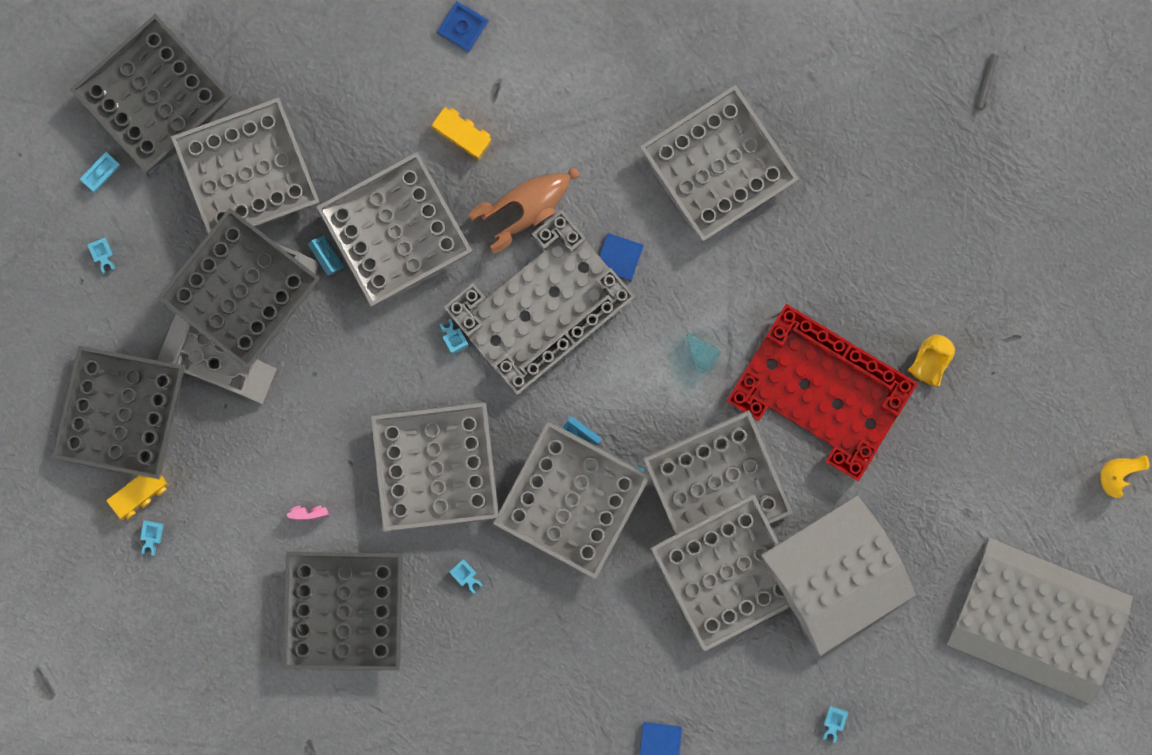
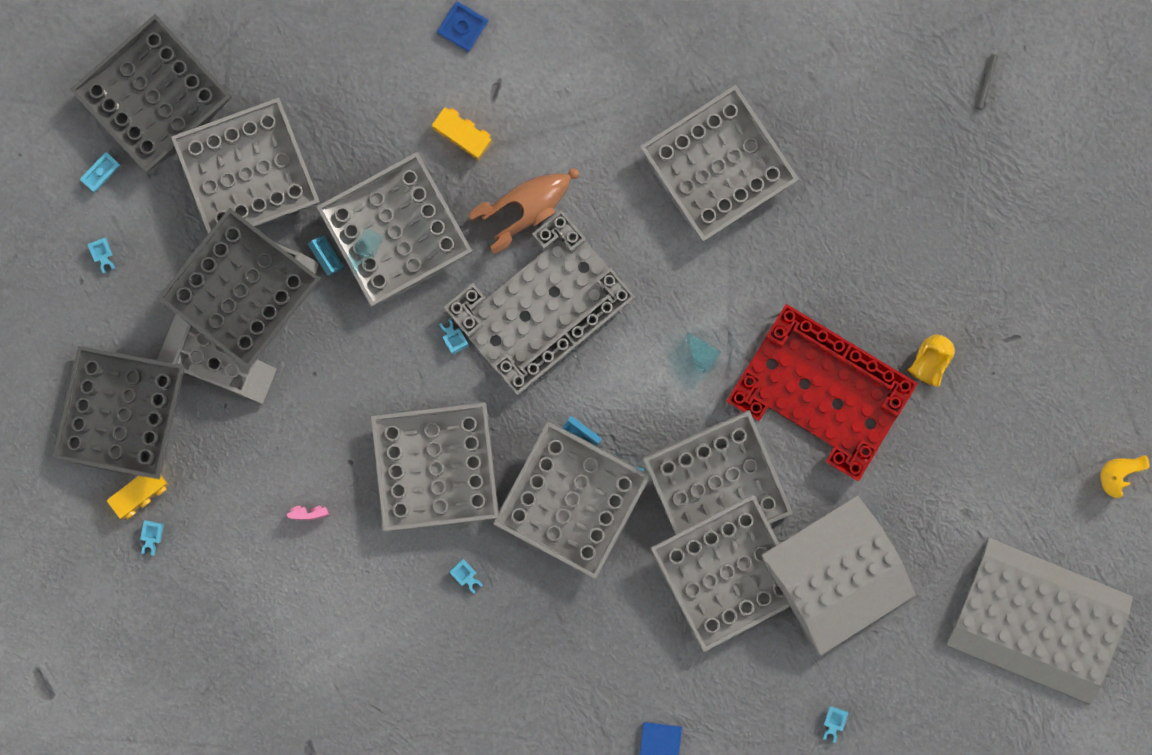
dark grey slope [283,552,403,671] -> none
blue tile [599,233,644,281] -> none
none -> clear light blue bracket [355,228,384,258]

